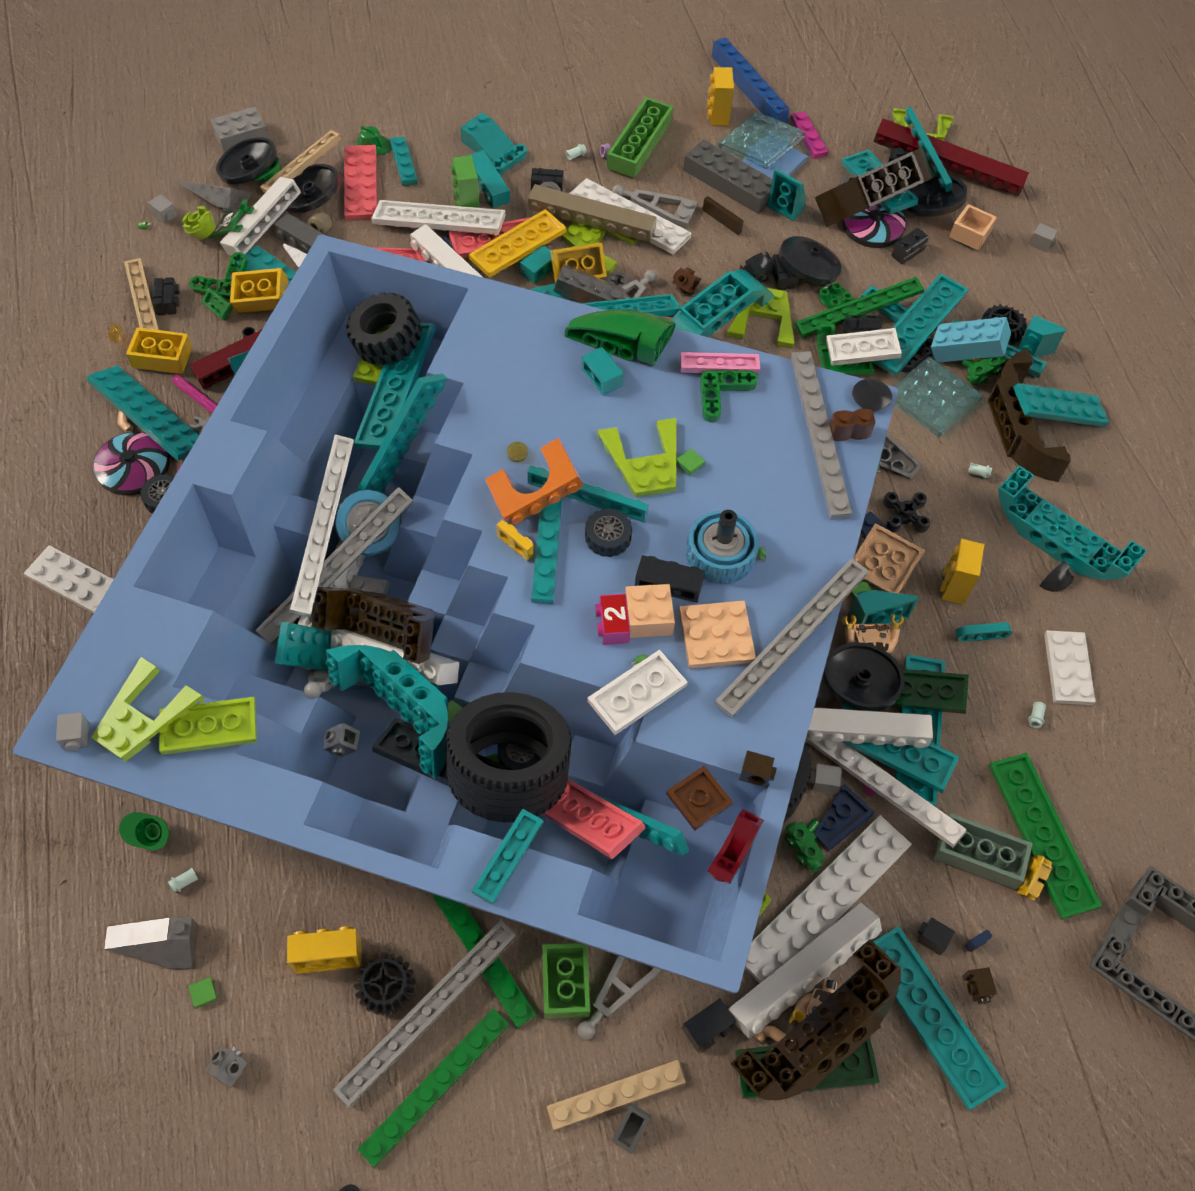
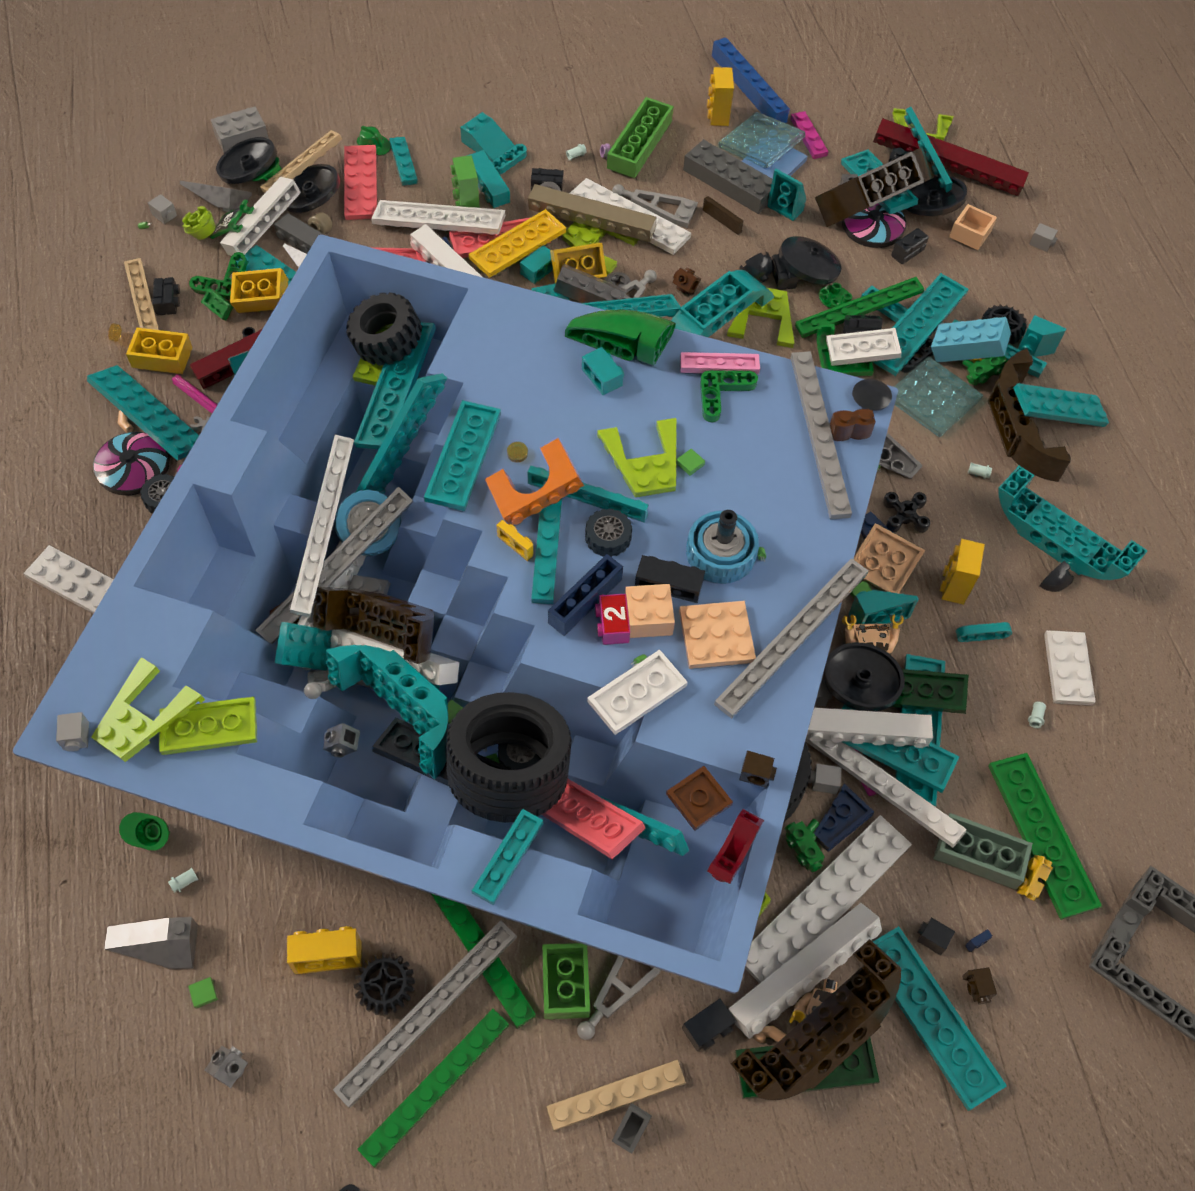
none -> teal plate [424,400,501,511]
none -> dark blue brick [548,554,623,636]

